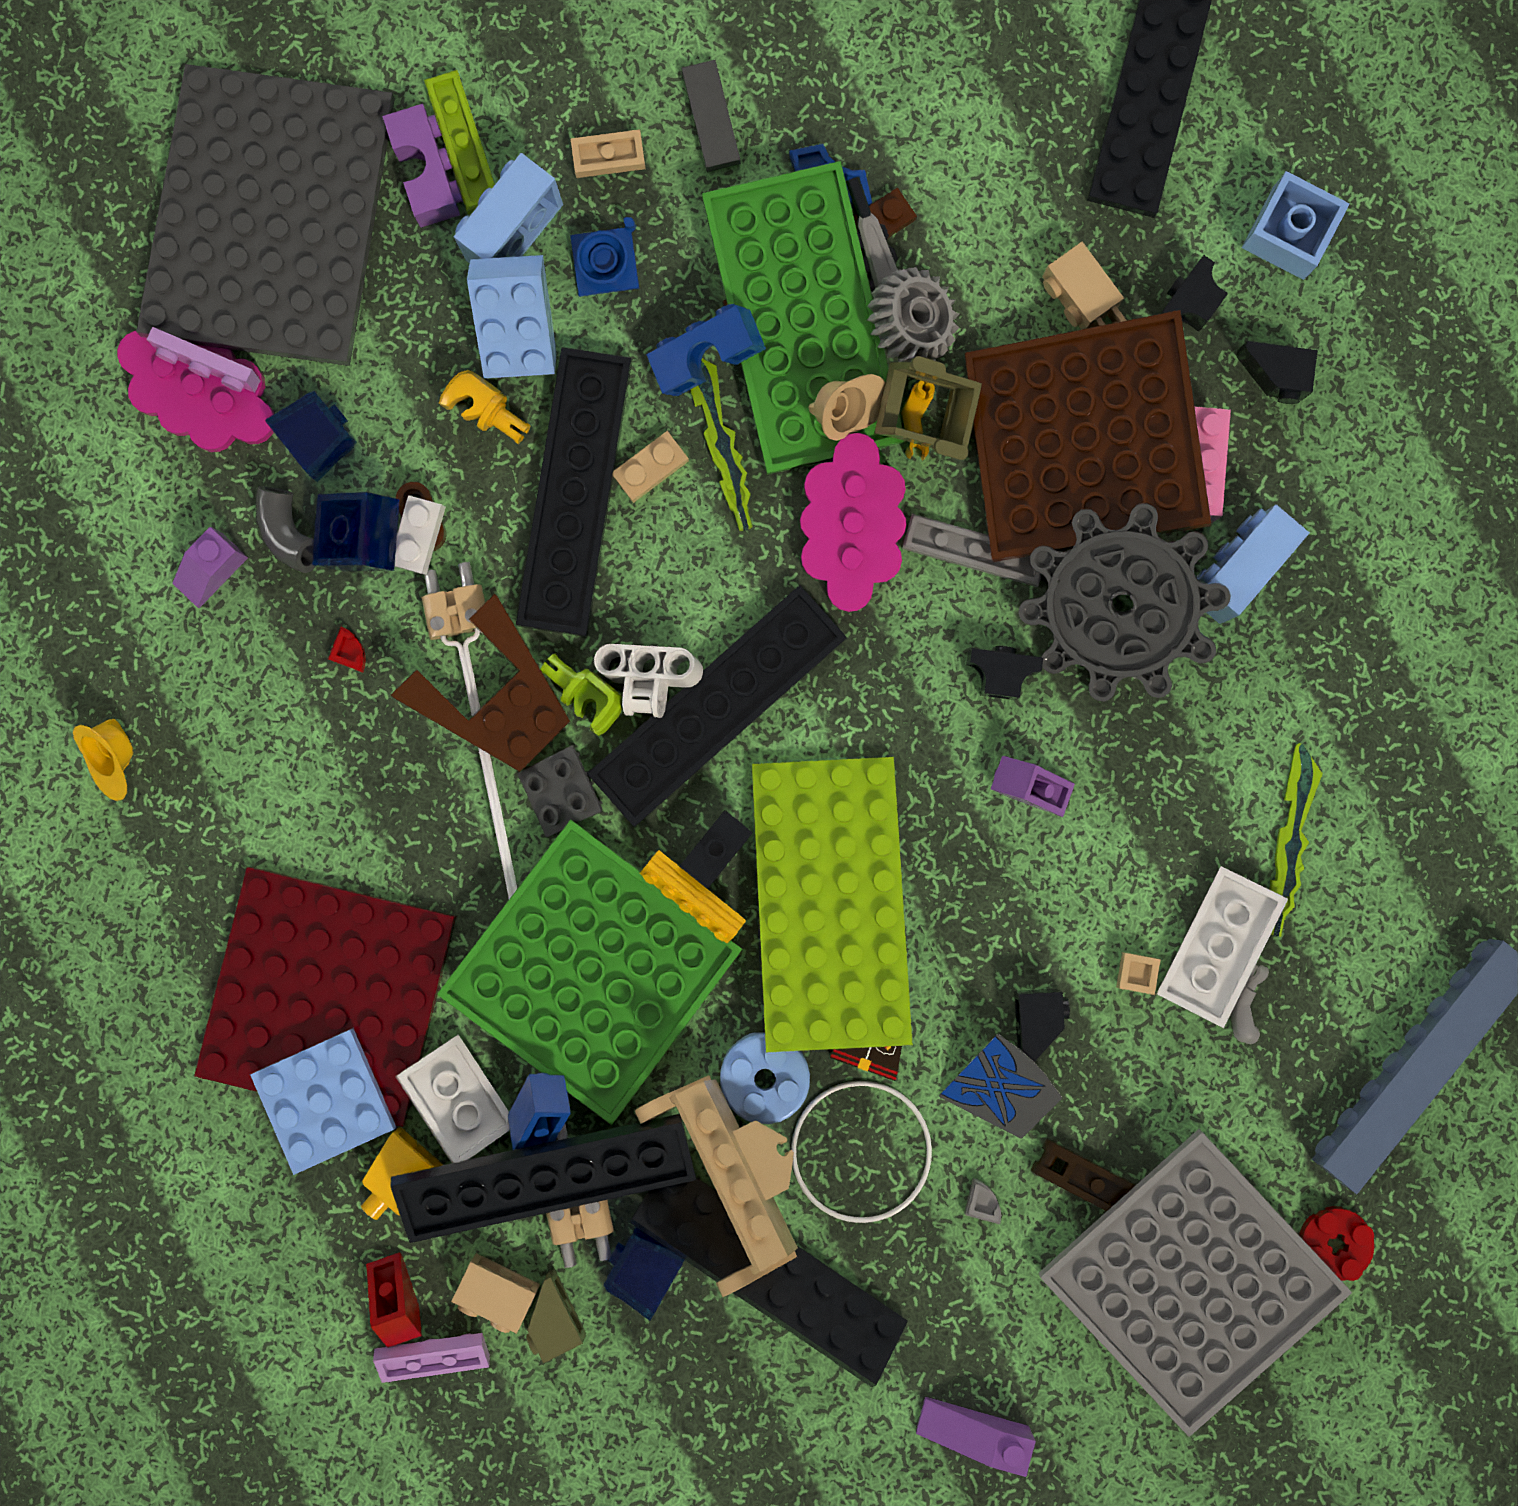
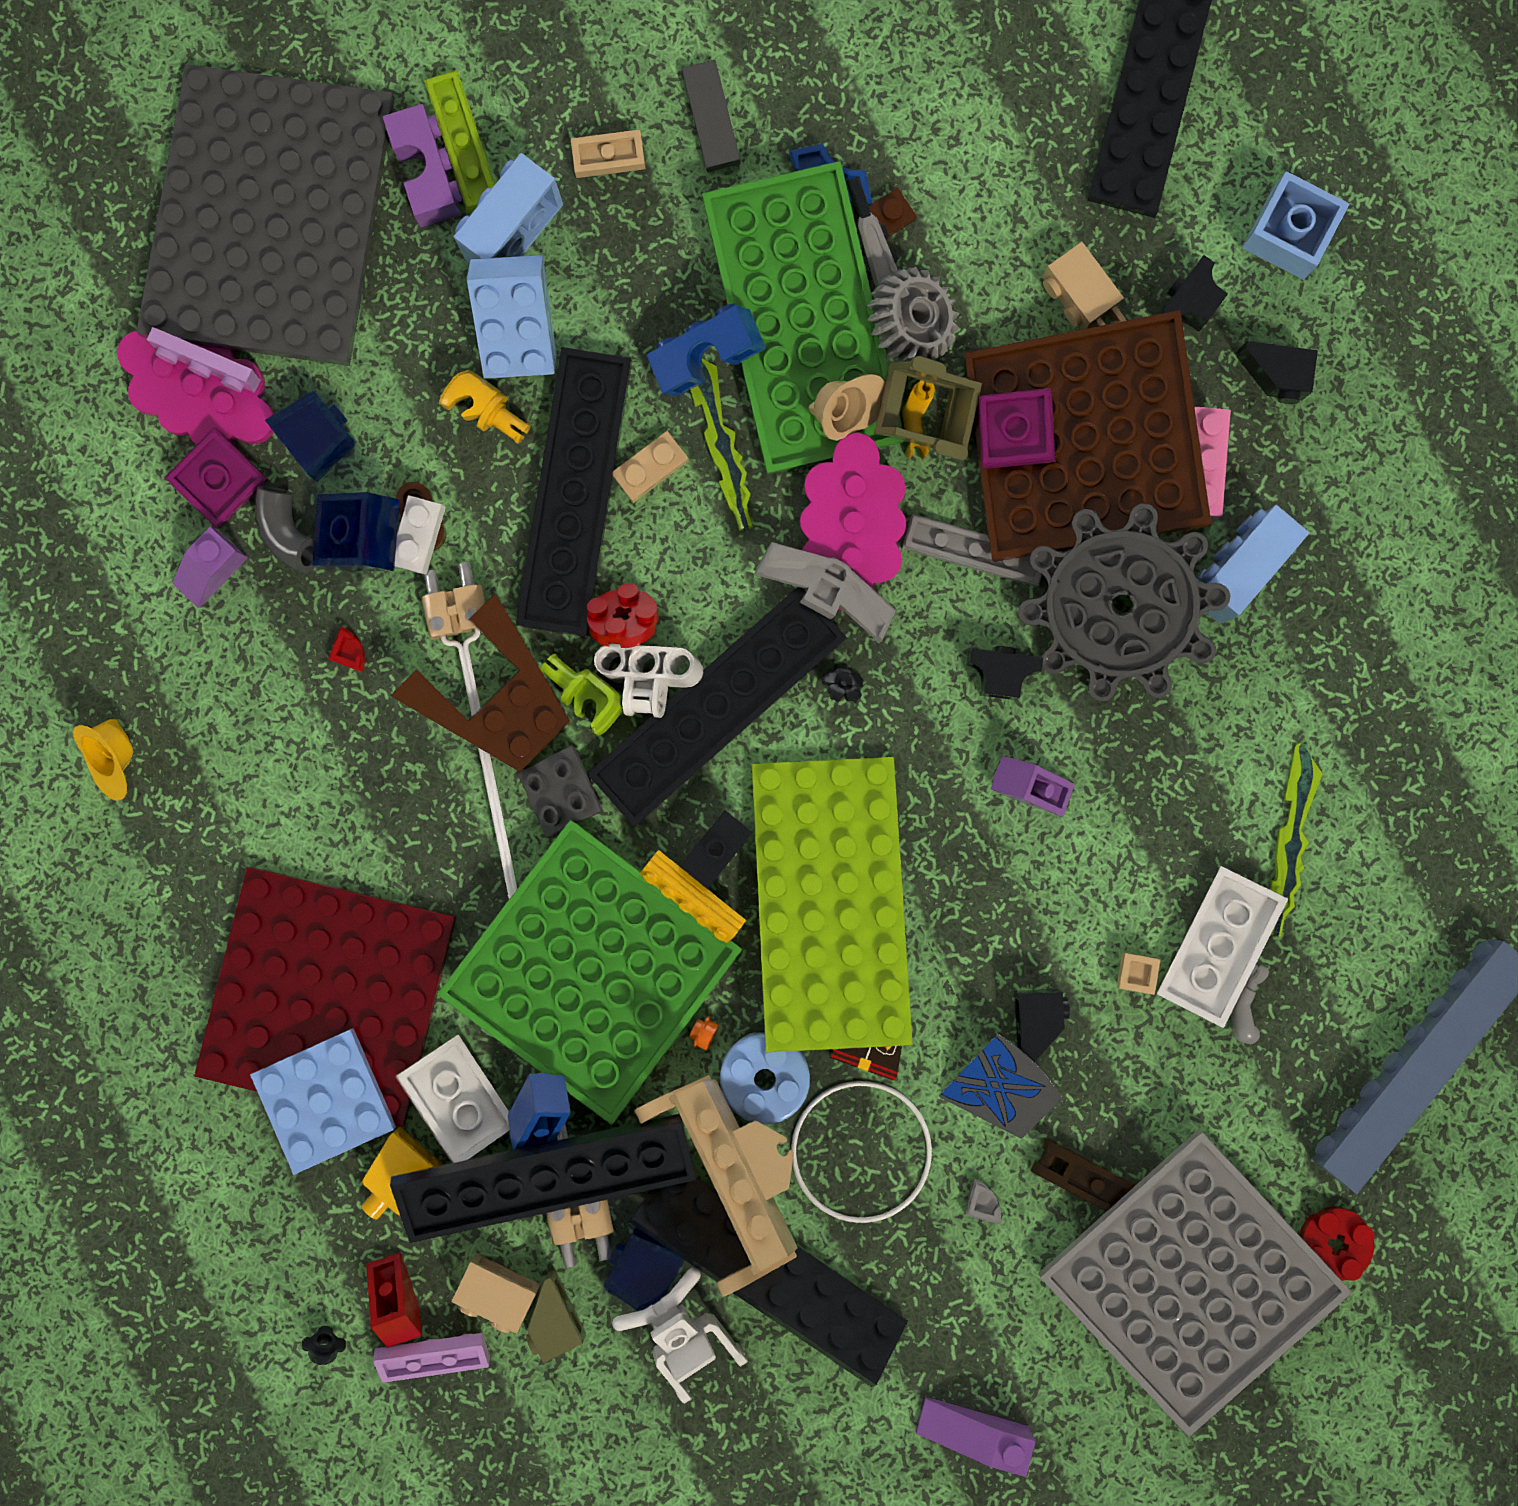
blue hat [570,217,639,297] -> none
none -> magenta plate [164,428,269,529]
none -> black plate [301,1326,346,1365]
none -> red plate [587,583,659,648]
none -> white piece [612,1267,748,1404]
none -> orange plate [689,1016,719,1051]
none -> light grey plate [754,542,897,644]
none -> black plant [822,665,864,703]
none -> magenta plate [979,388,1056,469]

